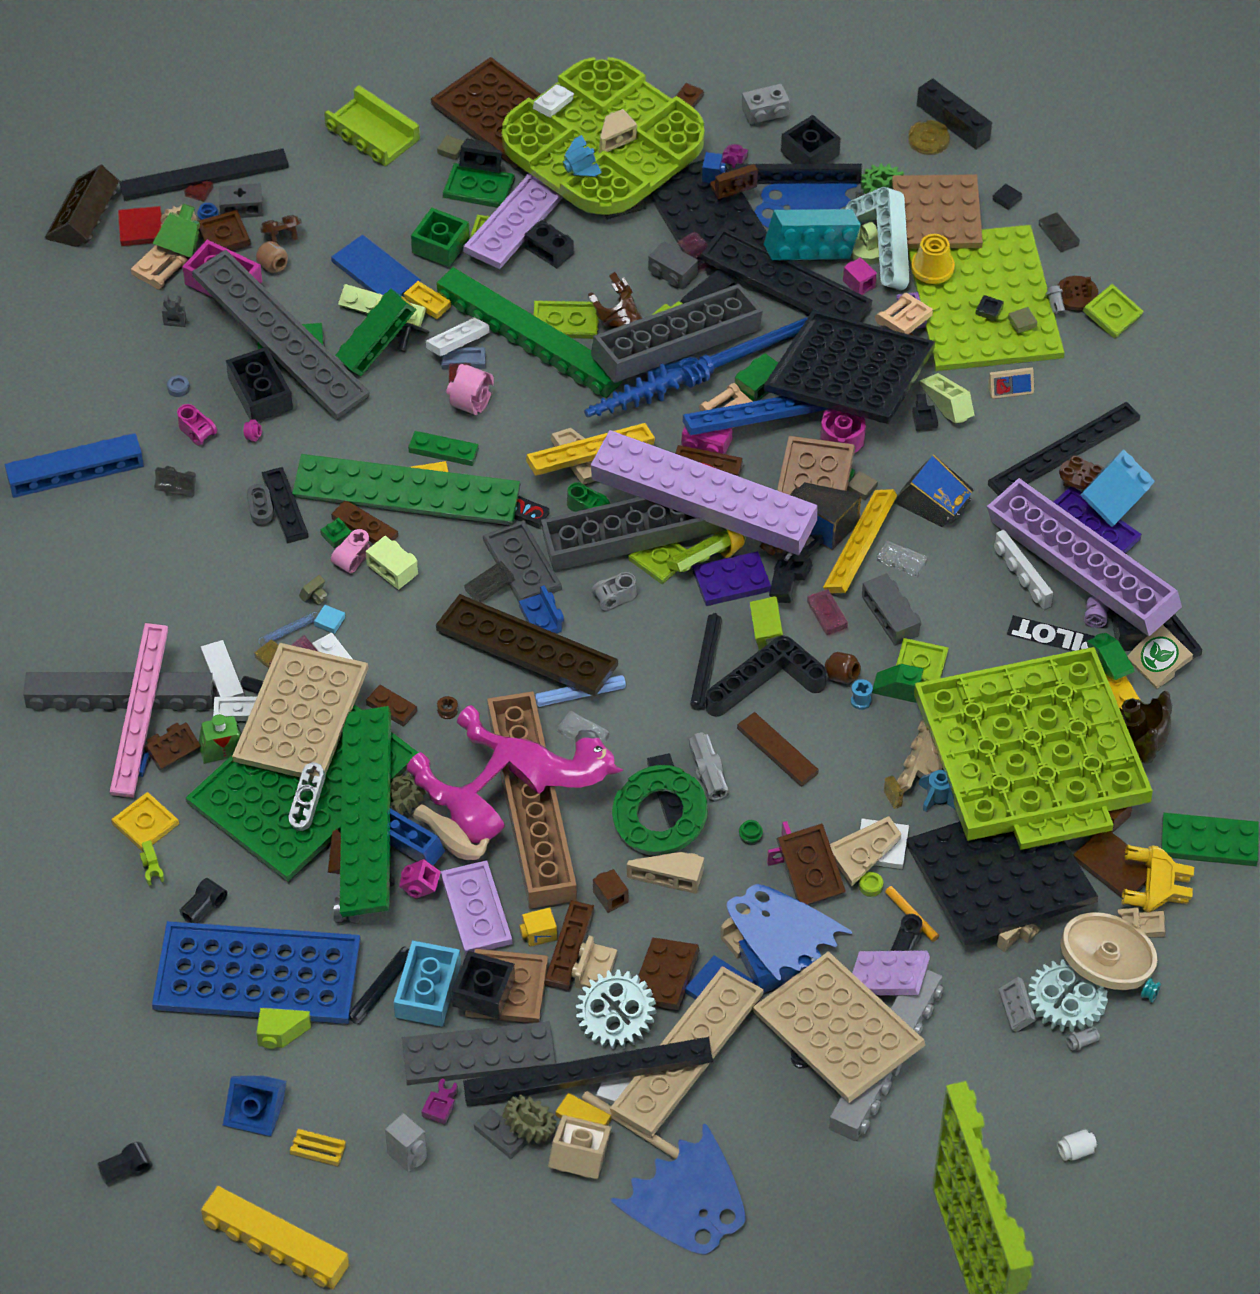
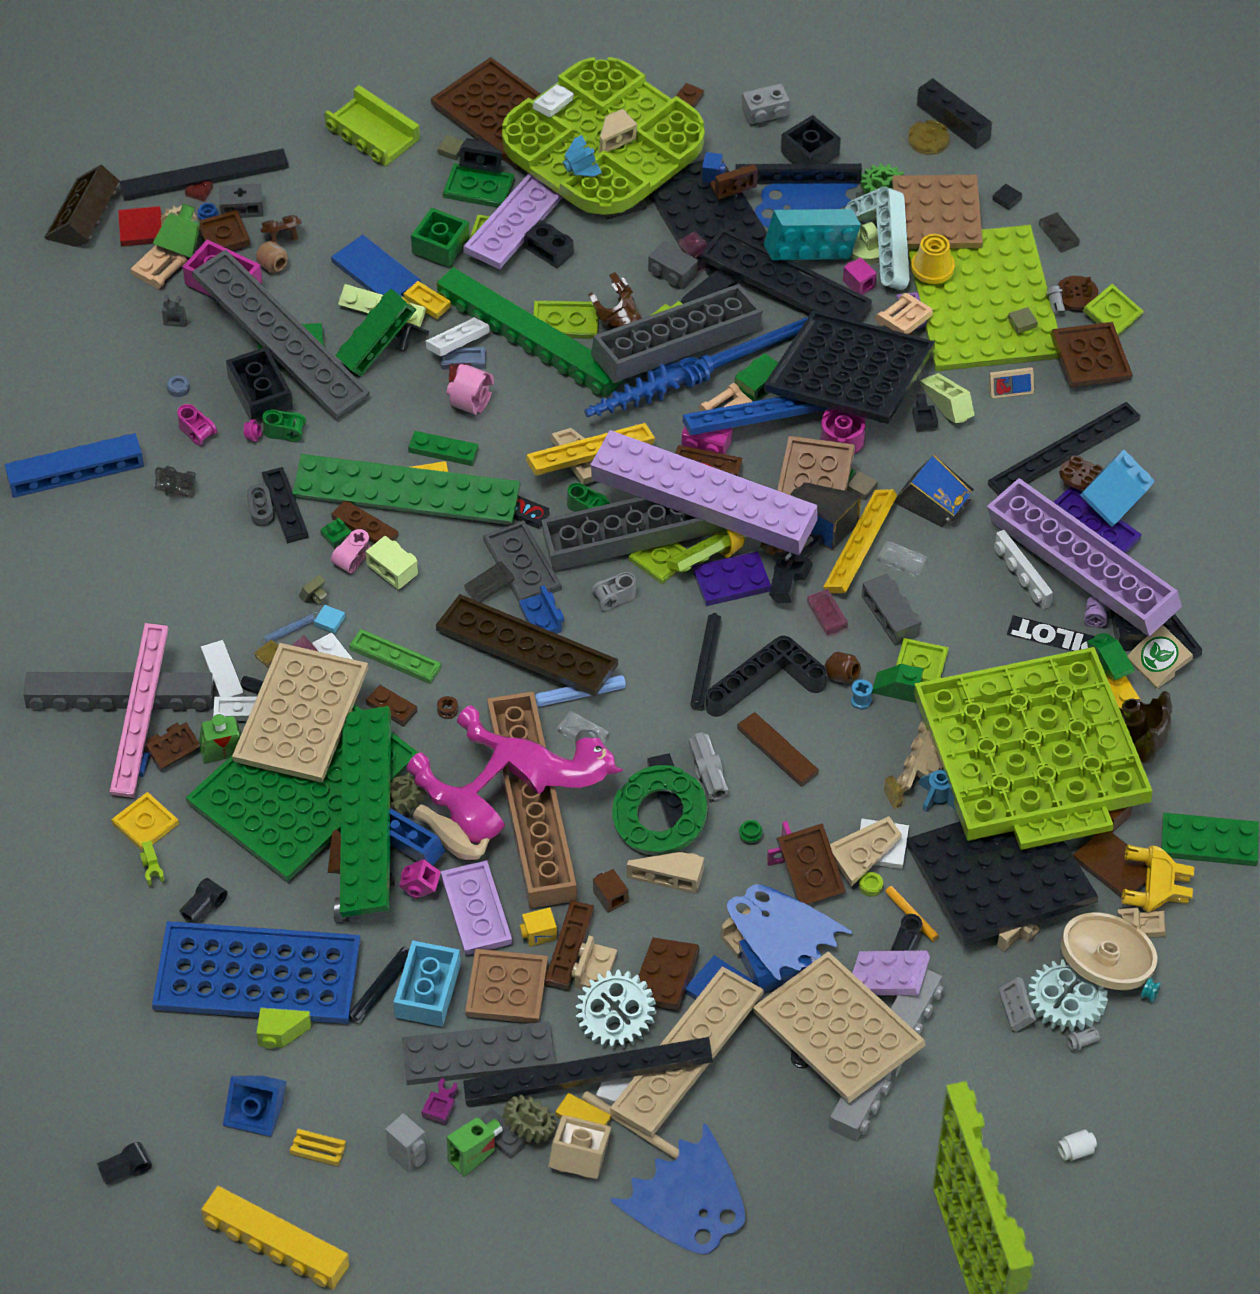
light grey beam [289,762,326,831] -> none
black brick [452,951,515,1019] -> none
magenta plate [722,144,748,168] -> none
lime panel [750,596,783,650] -> none
black tile [975,295,1004,321] -> none
none -> green piece [263,410,306,442]
none -> bright green tile [349,629,441,684]
none -> bright green torso [447,1118,503,1177]
none -> reddish brown plate [1050,322,1133,388]

